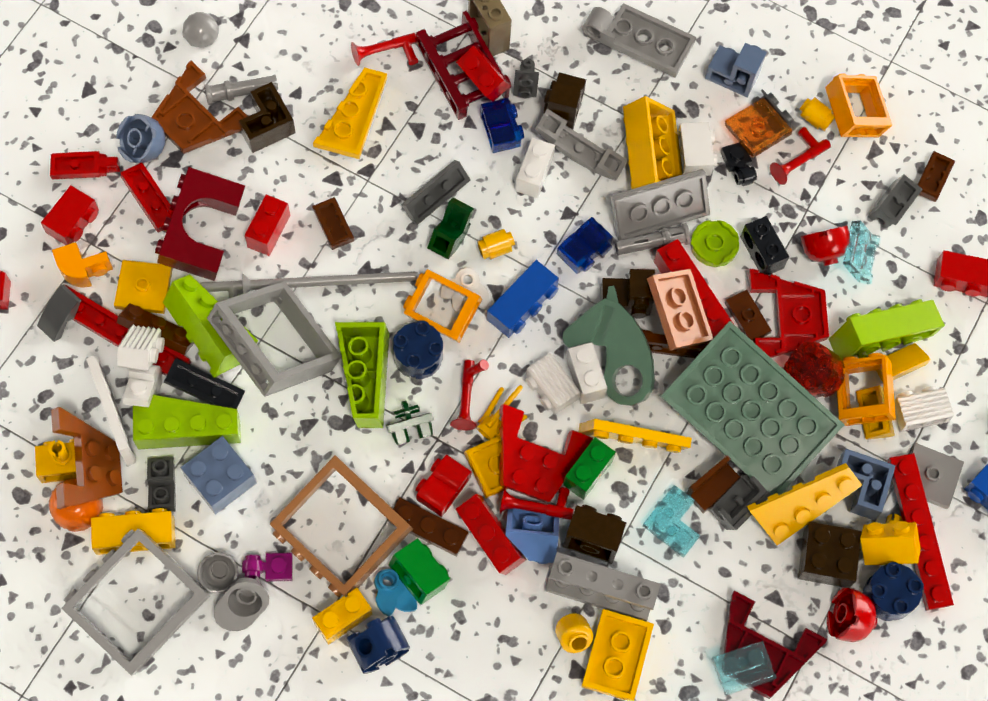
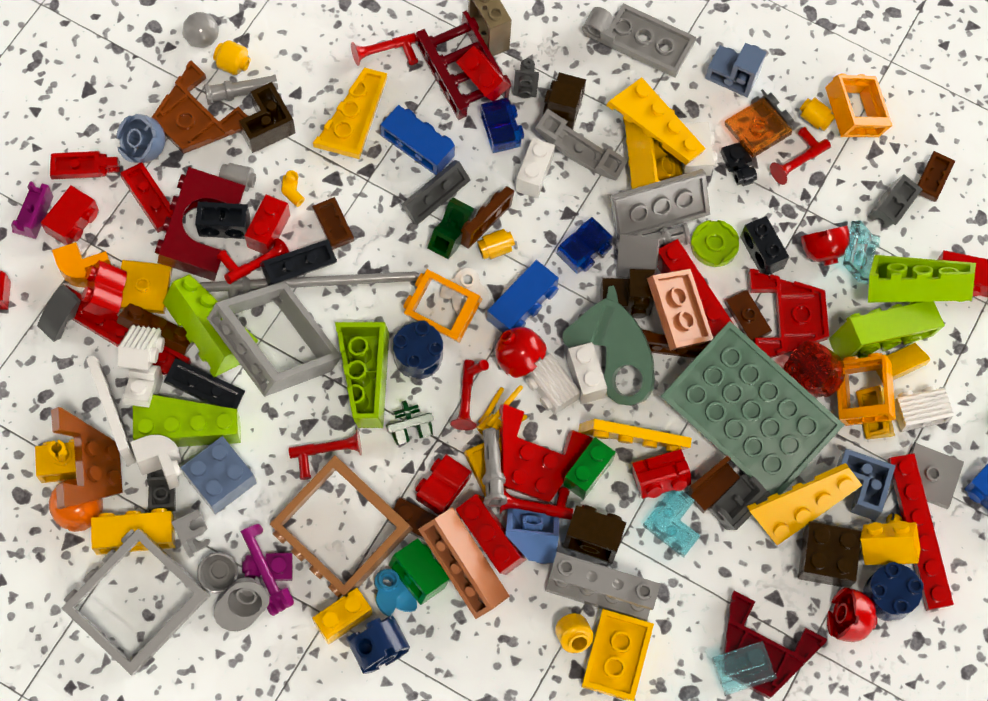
none -> magenta hinge [11,181,54,239]
none -> red brick [81,260,127,321]
none -> white brick [130,435,182,489]
none -> light grey hinge [171,509,211,558]
none -> black brick [195,202,250,239]
none -> yellow head [213,40,251,75]
none -> red piece [217,238,289,284]
none -> light grey brick [219,163,256,192]
none -> magenta hinge [240,524,294,616]
none -> black plate [260,239,337,286]
none -> yellow arm [281,170,305,207]
none -> red piece [289,429,362,480]
none -> blue brick [380,105,455,175]
none -> nougat brick [418,507,510,619]
none -> reddish brown plate [461,186,514,249]
none -> light grey pin [482,428,507,507]
none -> red cylinder [495,327,547,378]
none -> yellow wing [606,77,706,165]
none -> light grey piece [616,234,660,278]
none -> red brick [632,449,691,499]
none -> lime wedge [868,255,976,303]

